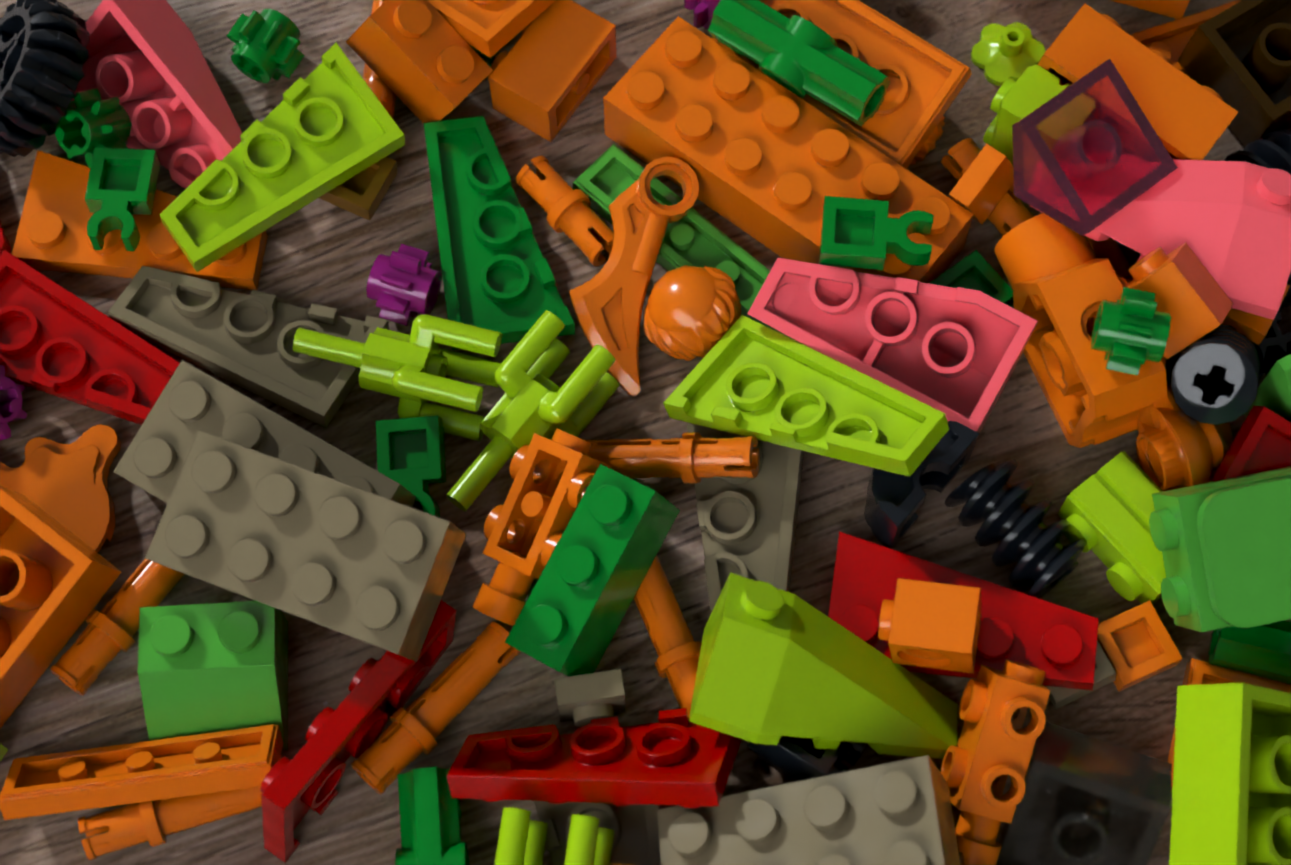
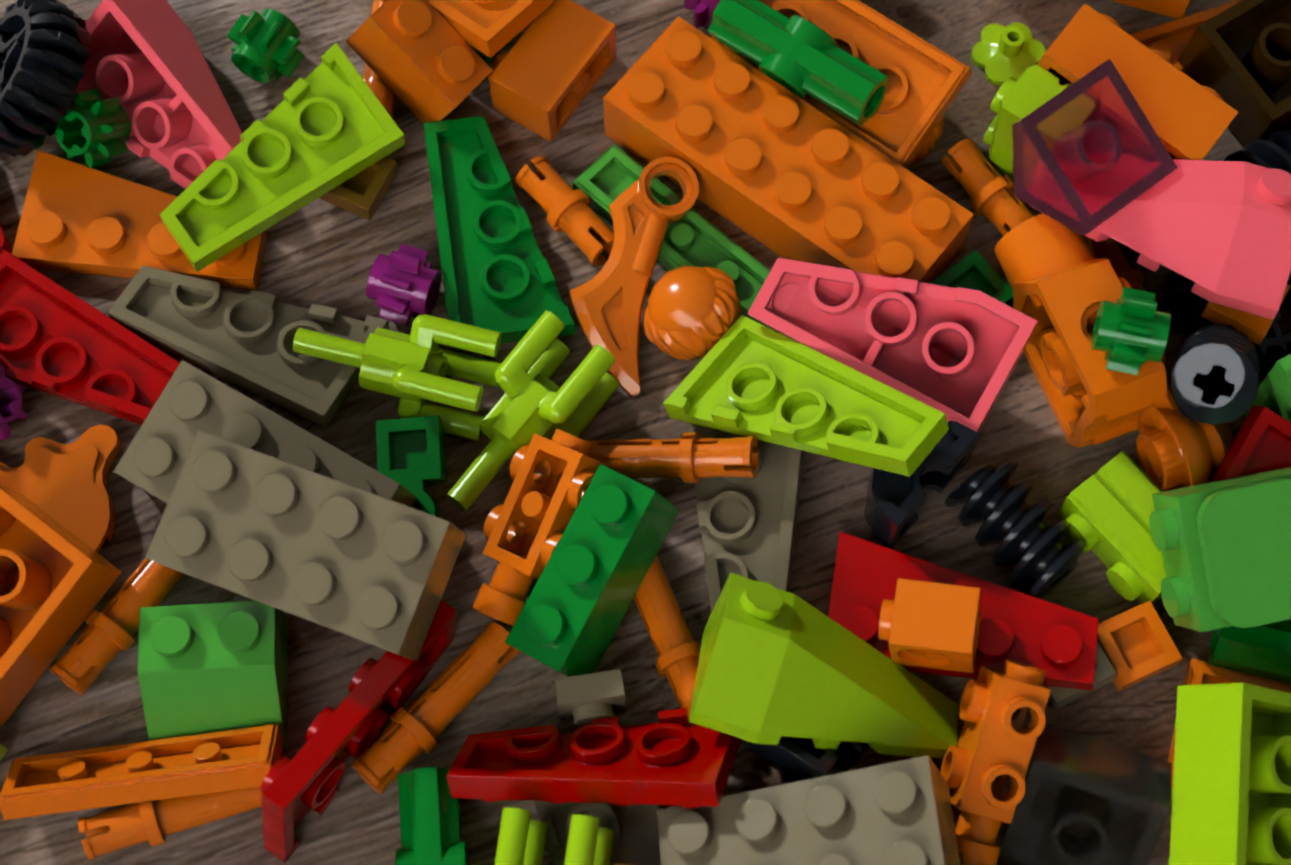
green plate [85,148,160,251] -> none
green plate [819,196,933,270] -> none
orange tile [949,143,1019,225] -> none
orange brick [1119,242,1233,359] -> none

